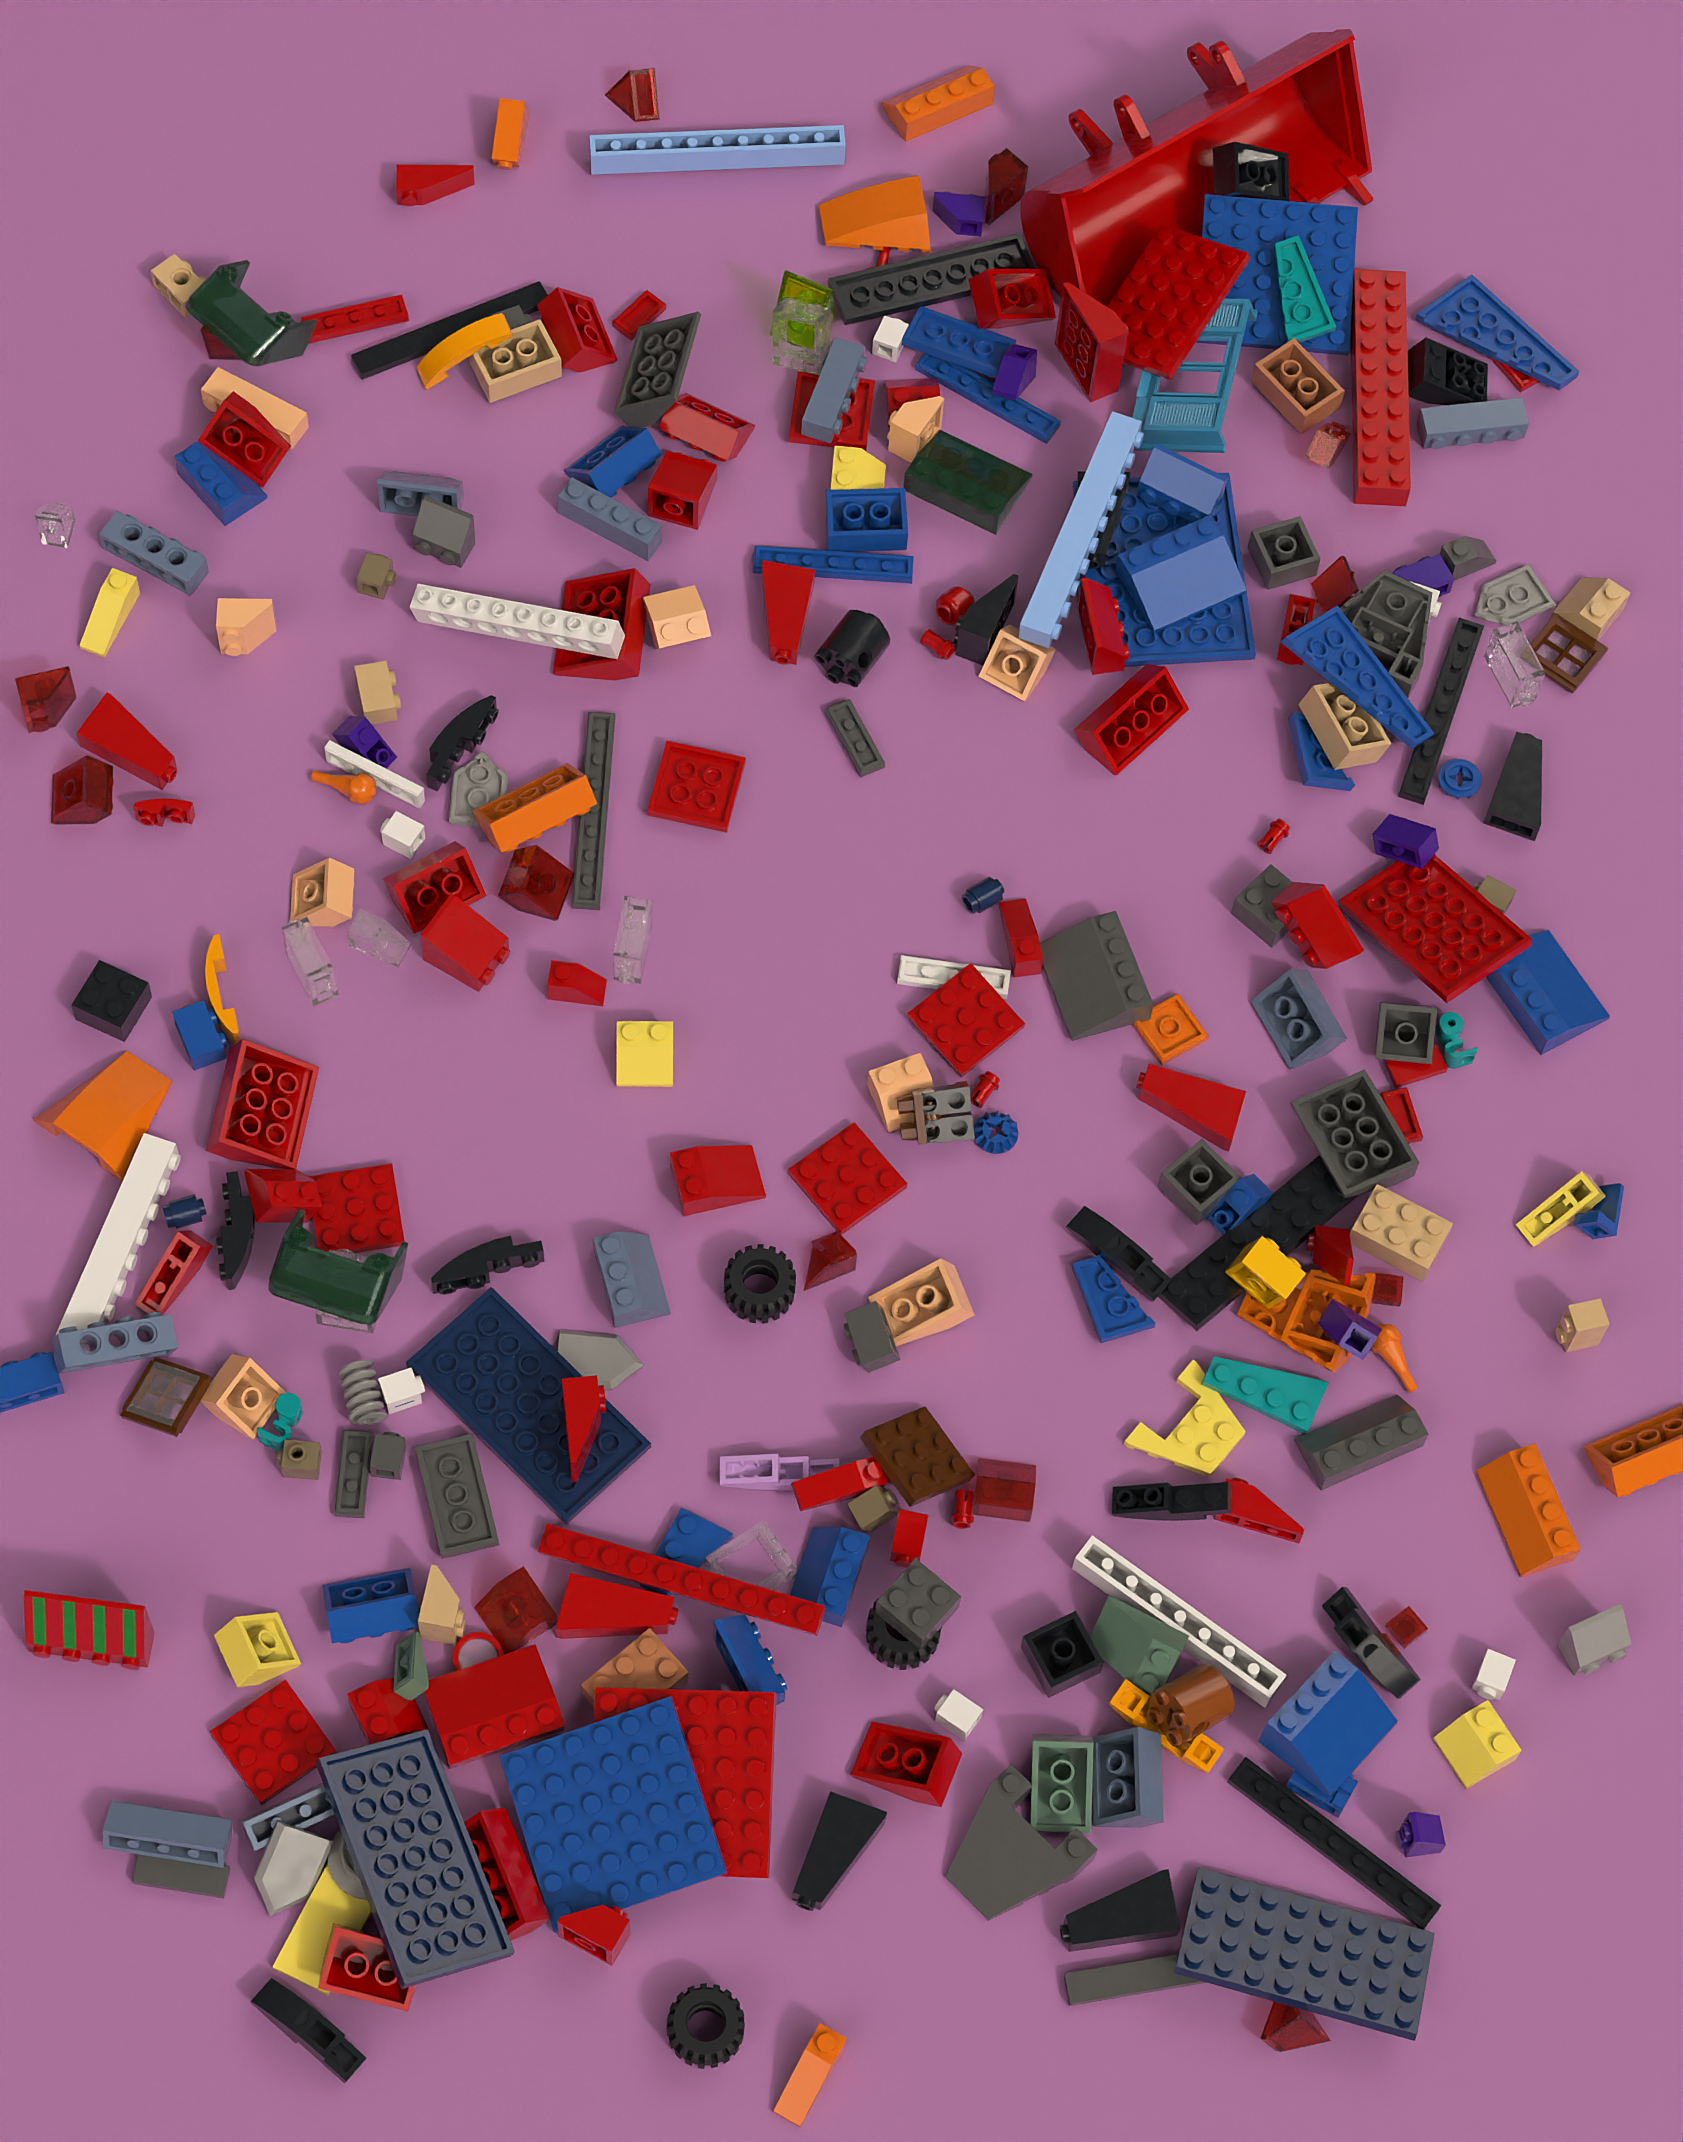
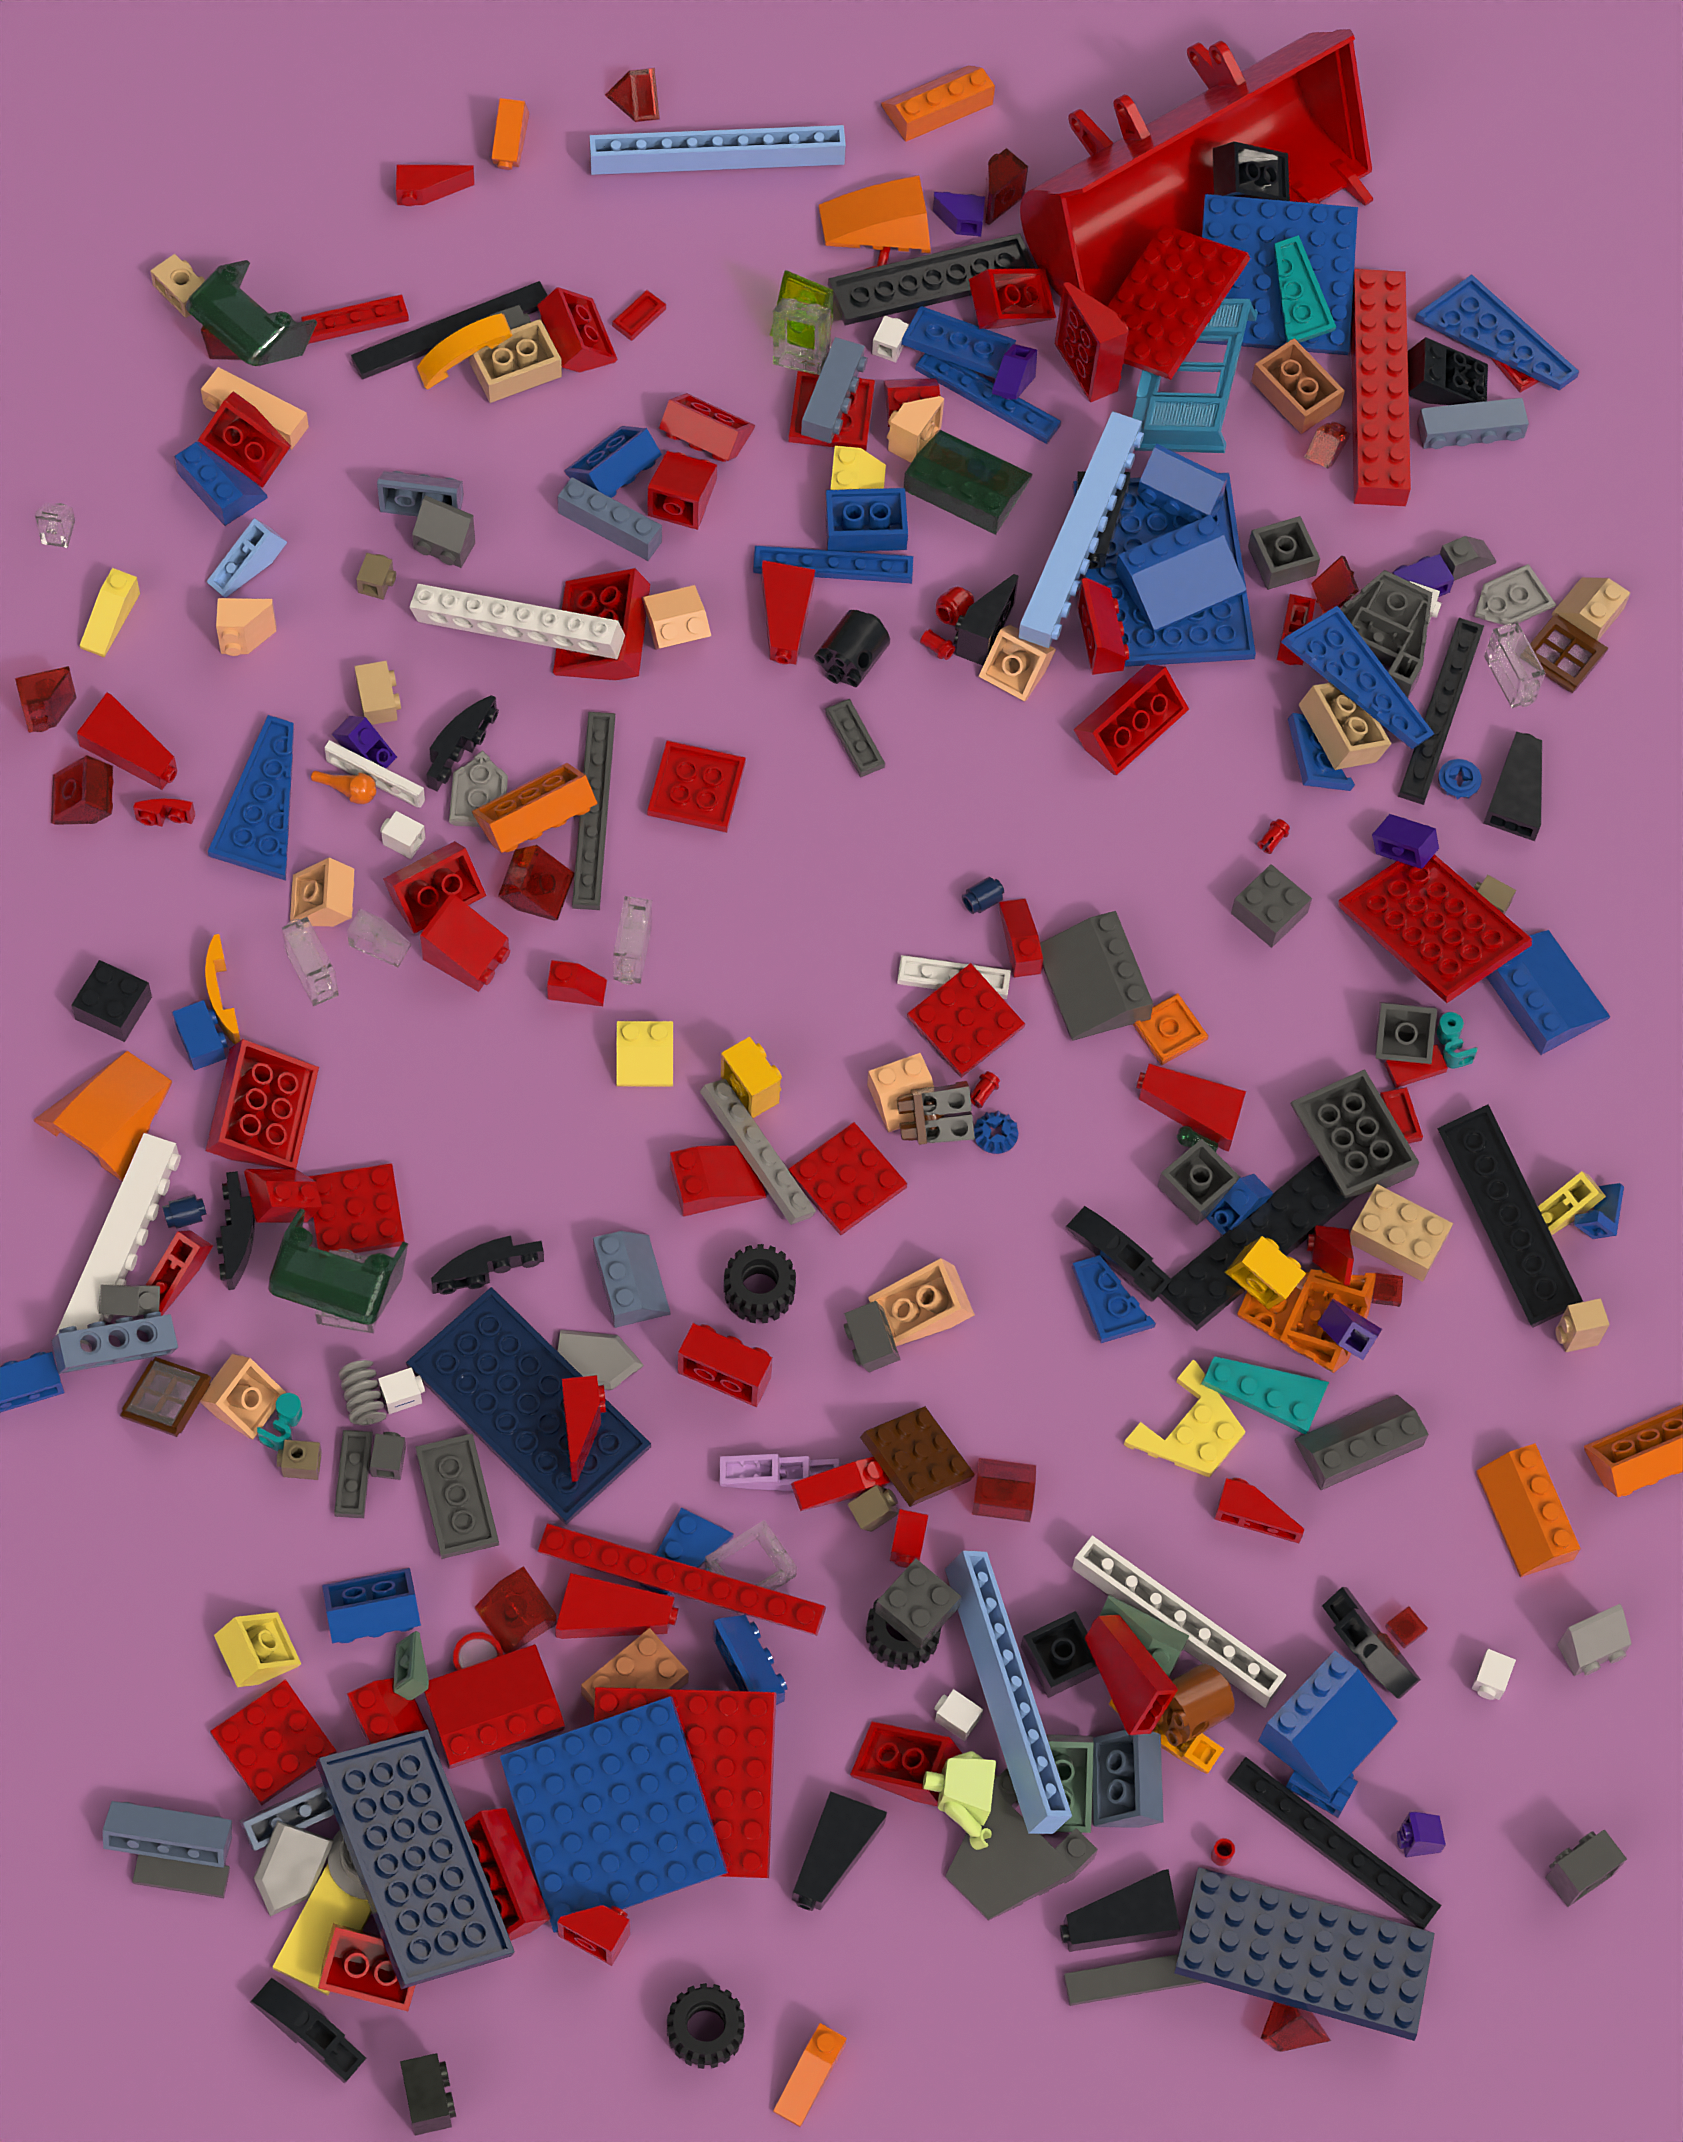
red slope [24,1590,155,1670] -> none
sand blue brick [99,511,209,596] -> none
tan slope [418,1565,466,1646] -> none
dark grey slope [614,311,701,428] -> none
blue slope [790,1527,870,1627] -> none
clear red slope [804,1231,857,1291] -> none
red pin [951,1489,974,1529] -> none
black slope [1112,1482,1232,1521] -> none
sand blue slope [1251,969,1347,1069] -> none
red slope [1271,882,1364,969] -> none
orange piece [1371,1324,1418,1393] -> none
light yellow slope [1433,1700,1522,1789] -> none
none -> dark grey slope [99,1284,160,1316]
none -> light blue slope [207,518,287,598]
none -> blue wing [208,715,294,881]
none -> pearl dark grey brick [400,2053,456,2136]
none -> red brick [678,1323,773,1407]
none -> light grey plate [700,1079,816,1225]
none -> yellow brick [721,1036,782,1118]
none -> yellowish green torso [923,1751,998,1850]
none -> light blue brick [945,1551,1072,1834]
none -> red slope [1085,1615,1178,1735]
none -> clear green arm [1177,1126,1218,1152]
none -> red hinge [1211,1838,1235,1866]
none -> black plate [1437,1104,1584,1328]
none -> dark grey brick [1546,1829,1627,1907]

